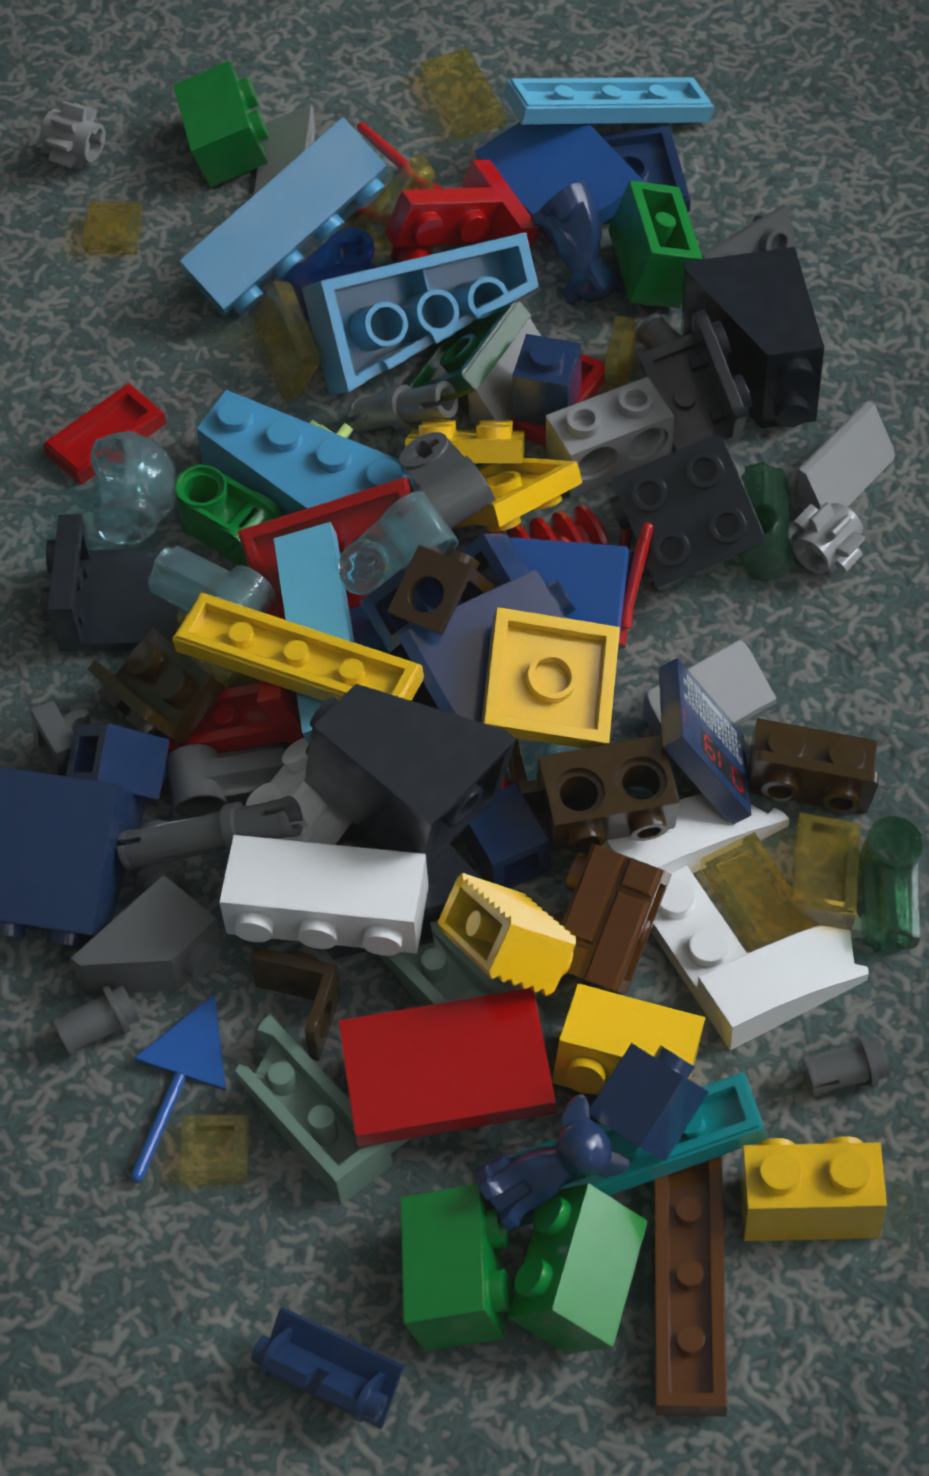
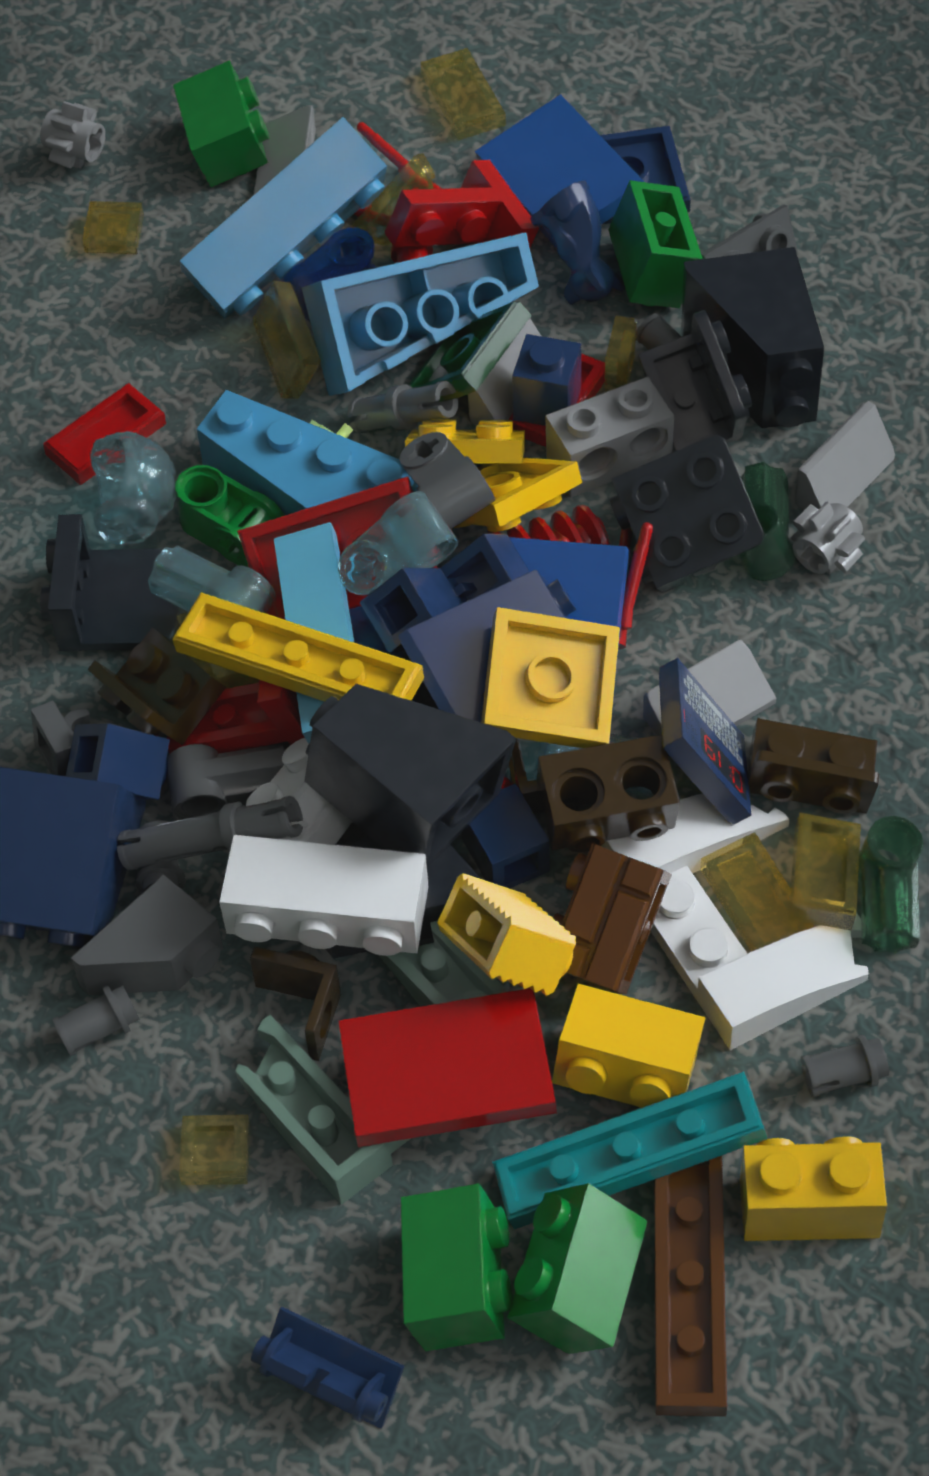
blue piece [131,994,226,1183] -> none
dark brown bracket [388,545,496,635] -> none
dark blue animal [477,1095,630,1232] -> none
medium azure tile [503,77,714,125] -> none
dark blue brick [589,1043,709,1161] -> none

